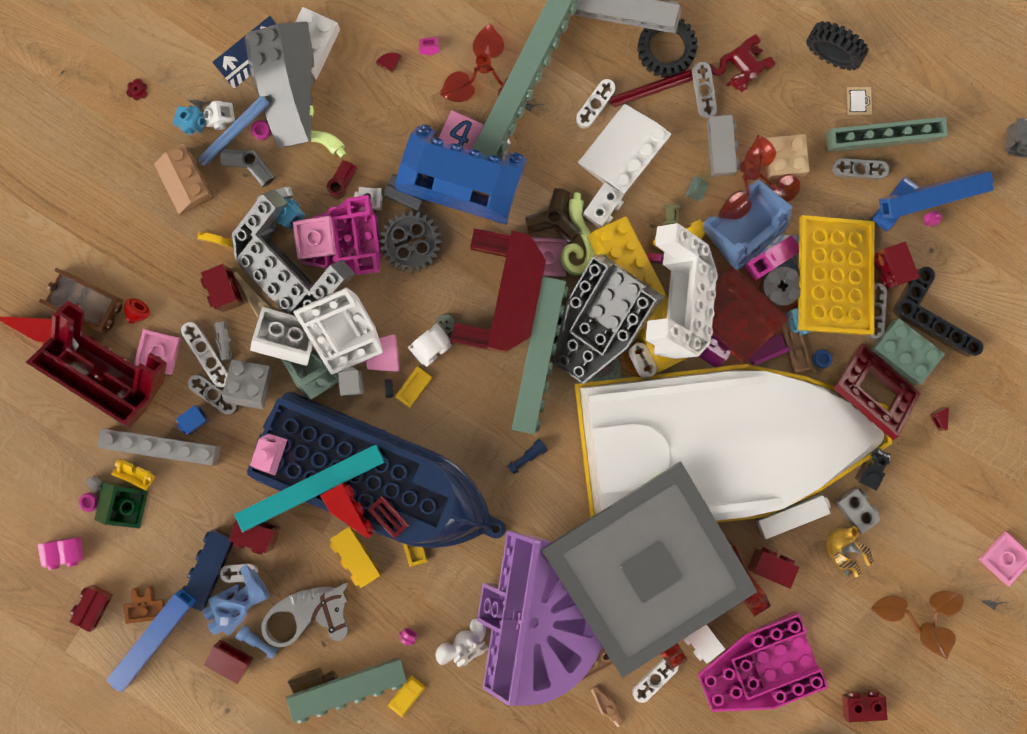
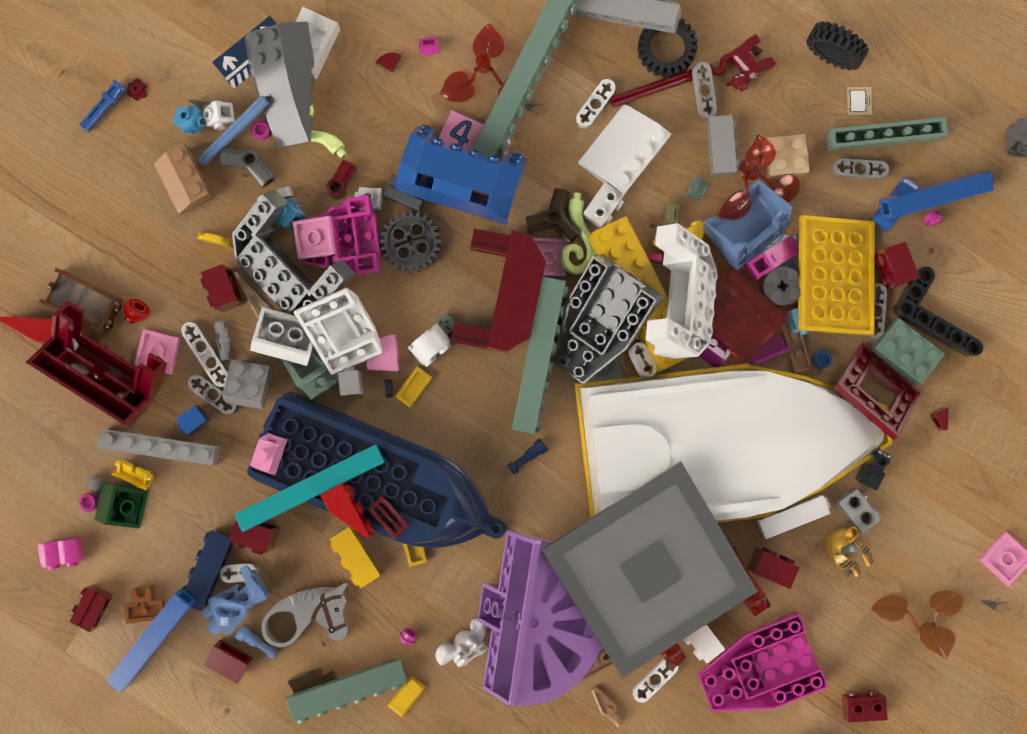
none -> blue pin [79,79,128,132]

